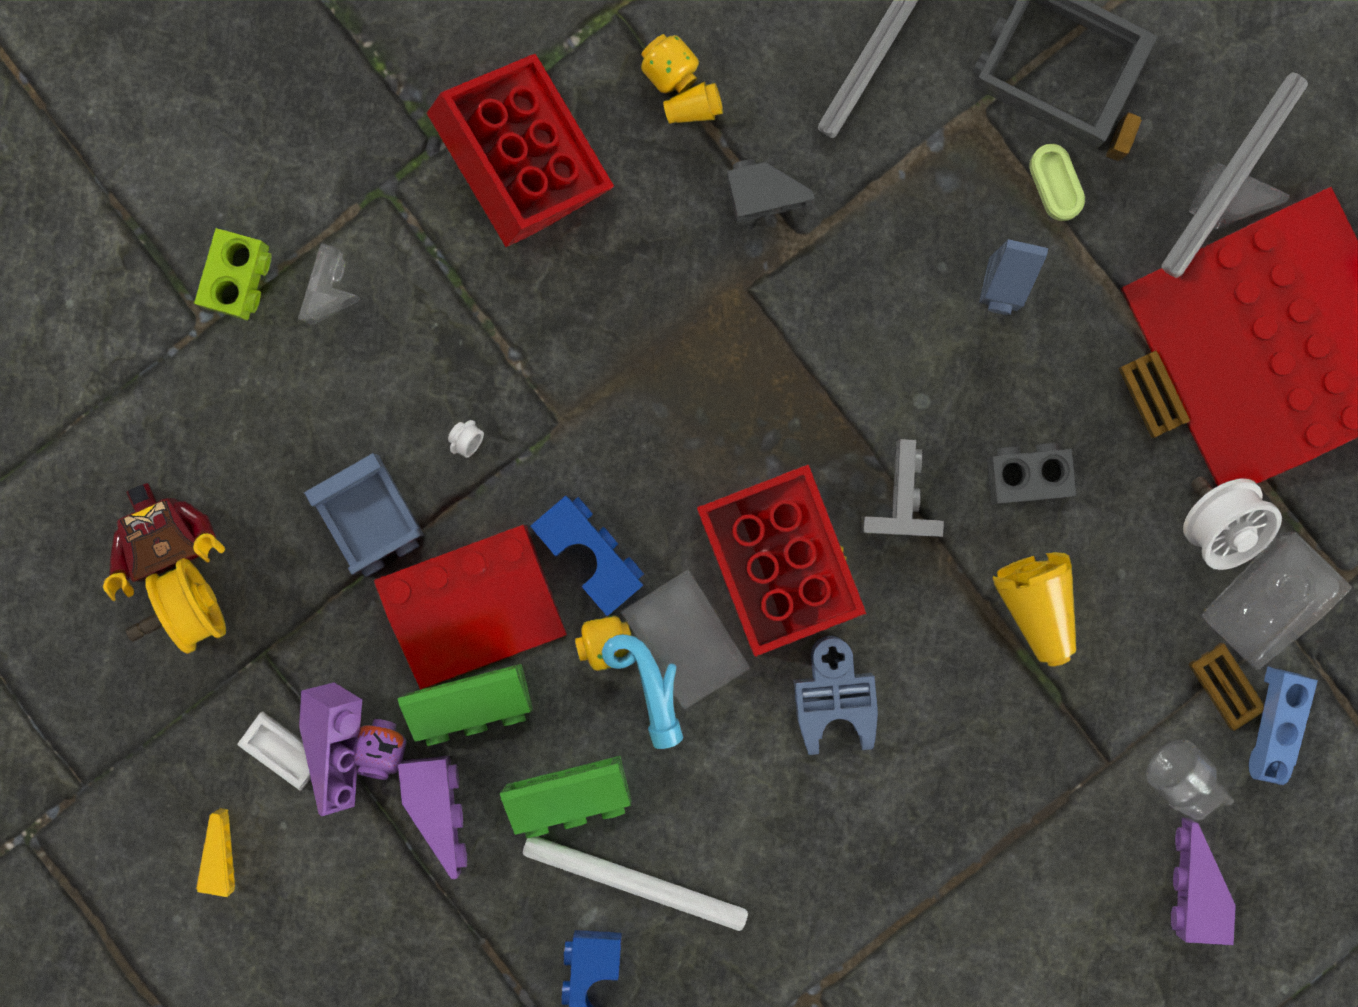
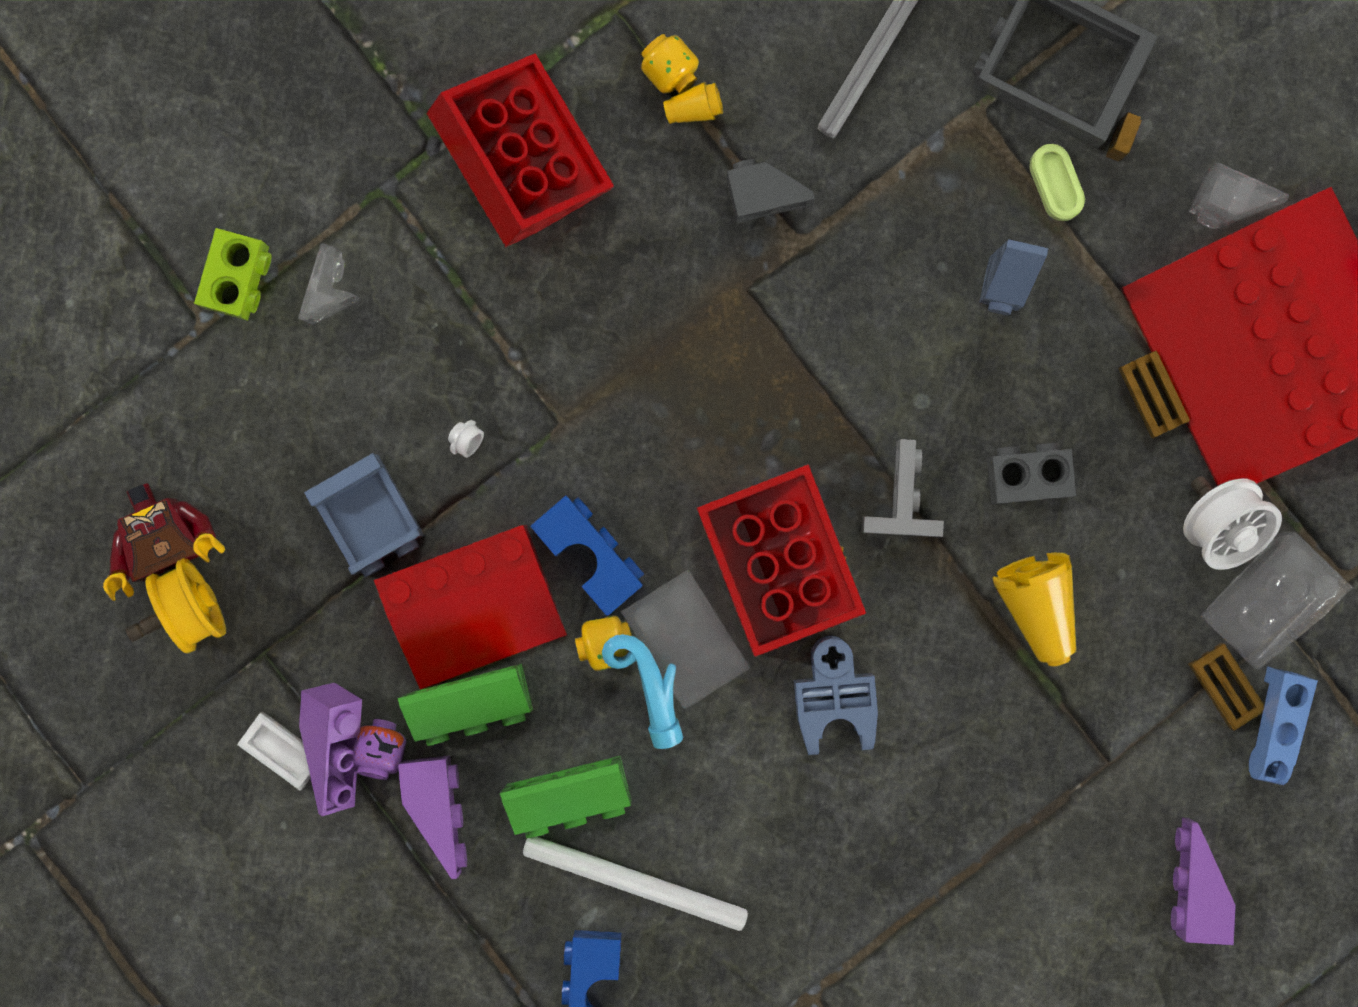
yellow slope [196,808,235,897] -> none
clear piece [1147,740,1234,820] -> none
light grey axle [1162,72,1308,278] -> none

